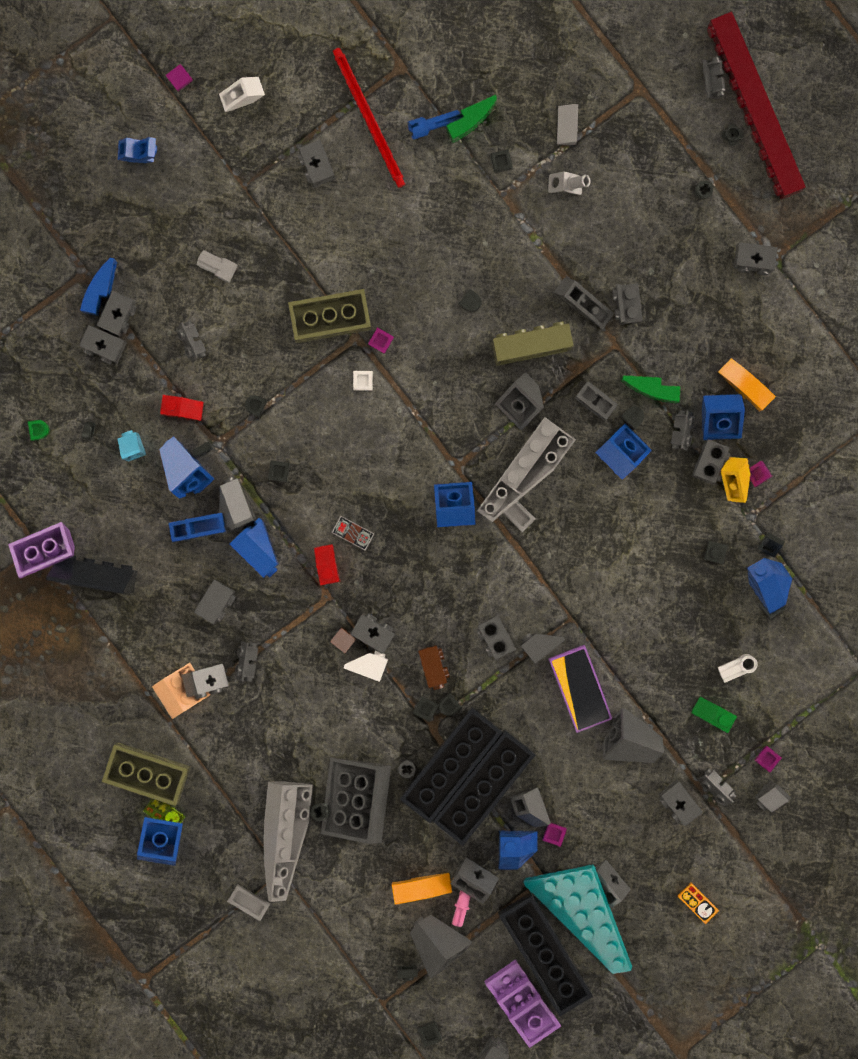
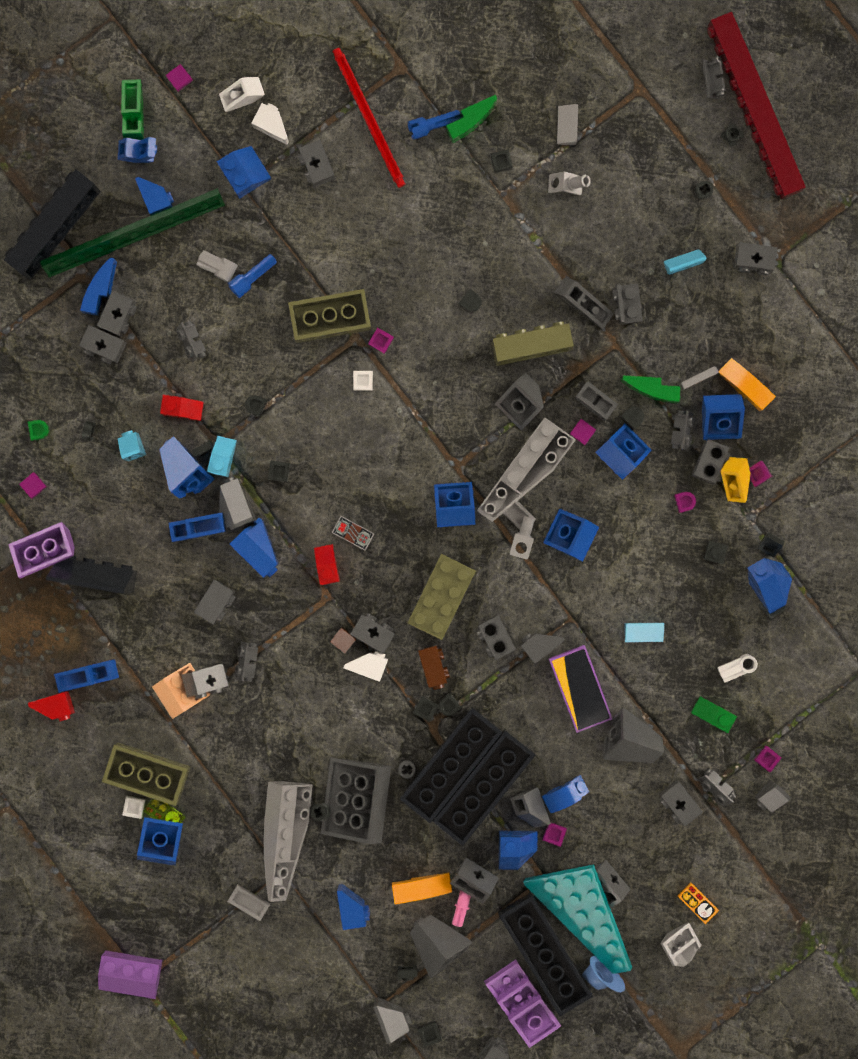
none -> black brick [4,169,101,281]
none -> magenta tile [19,472,47,499]
none -> red slope [28,691,75,722]
none -> dark green plate [40,188,225,278]
none -> blue slope [54,659,119,693]
none -> medium lavender slope [98,951,162,999]
none -> green slope [121,79,144,140]
none -> white tile [122,796,146,819]
none -> blue slope [135,177,174,215]
none -> medium azure slope [207,436,237,477]
none -> blue slope [217,146,272,199]
none -> blue piece [227,254,277,298]
none -> white slope [252,103,289,145]
none -> blue slope [337,884,370,930]
none -> slope [373,997,412,1044]
none -> olive brick [408,554,476,640]
none -> light grey bracket [510,516,535,559]
none -> blue brick [542,775,589,813]
none -> blue slope [543,509,599,562]
none -> magenta tile [569,419,596,446]
none -> medium blue piece [582,956,625,993]
none -> medium azure slope [624,623,664,642]
none -> light grey slope [660,922,701,967]
none -> medium azure slope [664,250,706,275]
none -> magenta tile [674,492,696,513]
none -> light grey tile [679,366,719,391]

